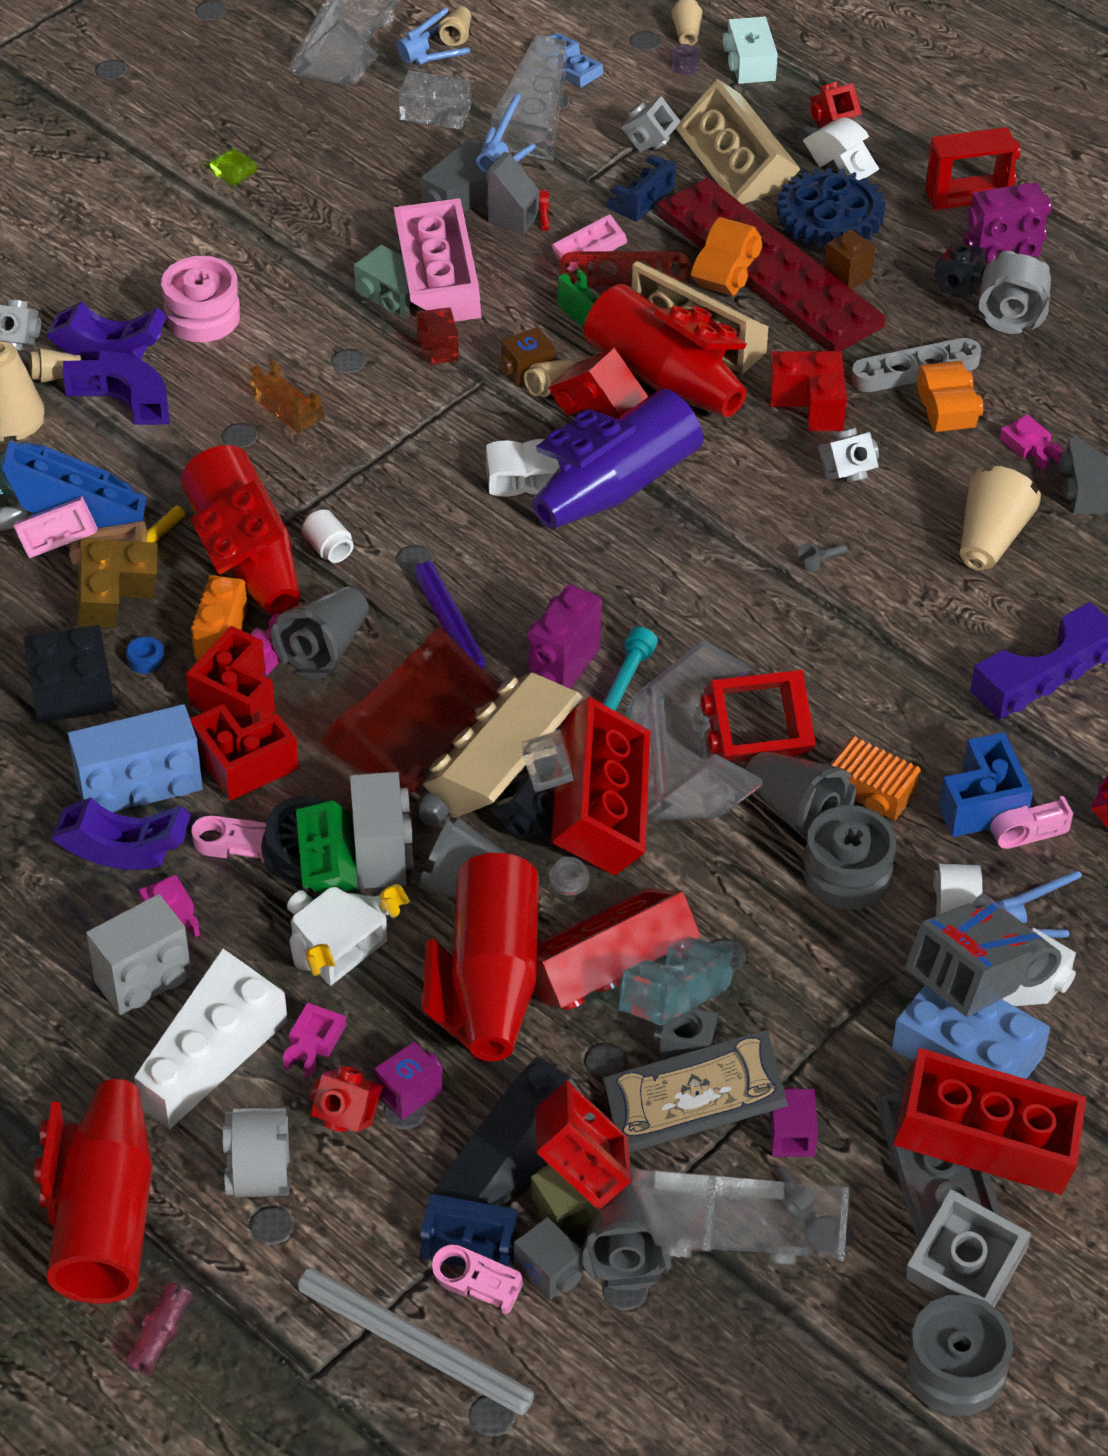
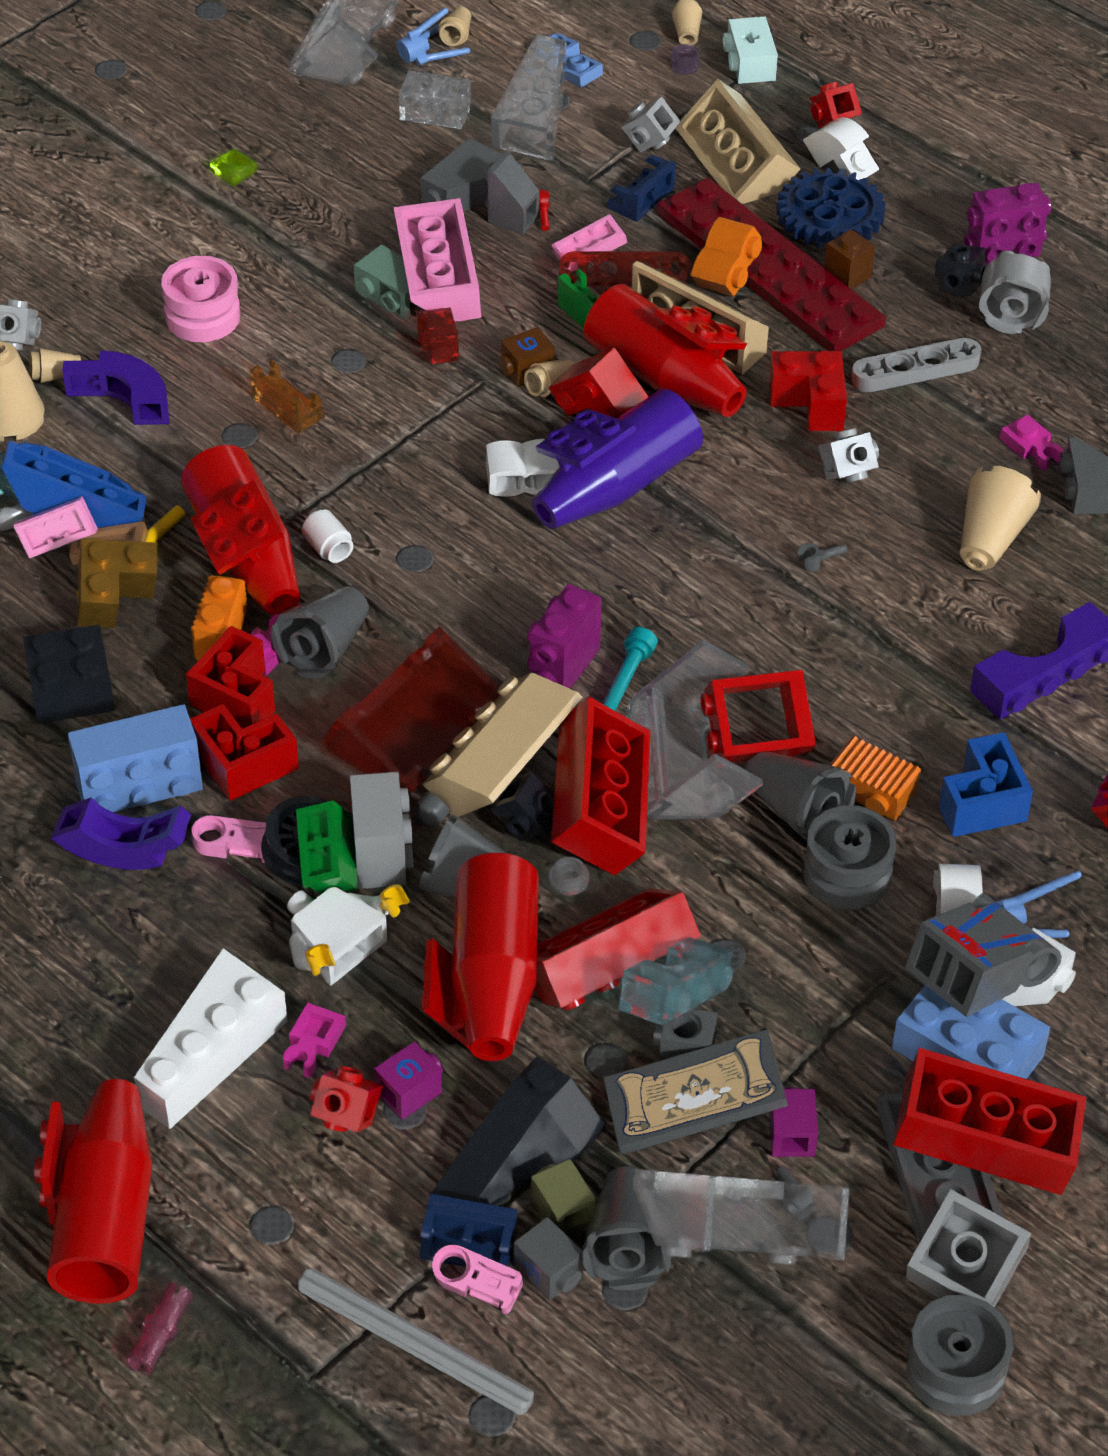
dark purple arch [46,301,167,360] -> none
light grey brick [86,894,192,1015] -> none
blue tile [125,637,165,674] -> none
dark pink plate [139,875,200,937] -> none
light grey brick [223,1107,289,1198] -> none
dark purple axle [414,561,485,674] -> none
medium blue plant [475,93,536,173] -> none
clear brick [522,730,574,793] -> none
red window [536,1080,631,1211] -> none
orange brick [917,361,983,432] -> none
red window [925,127,1020,210] -> none
bright pink piece [990,796,1073,849] -> none

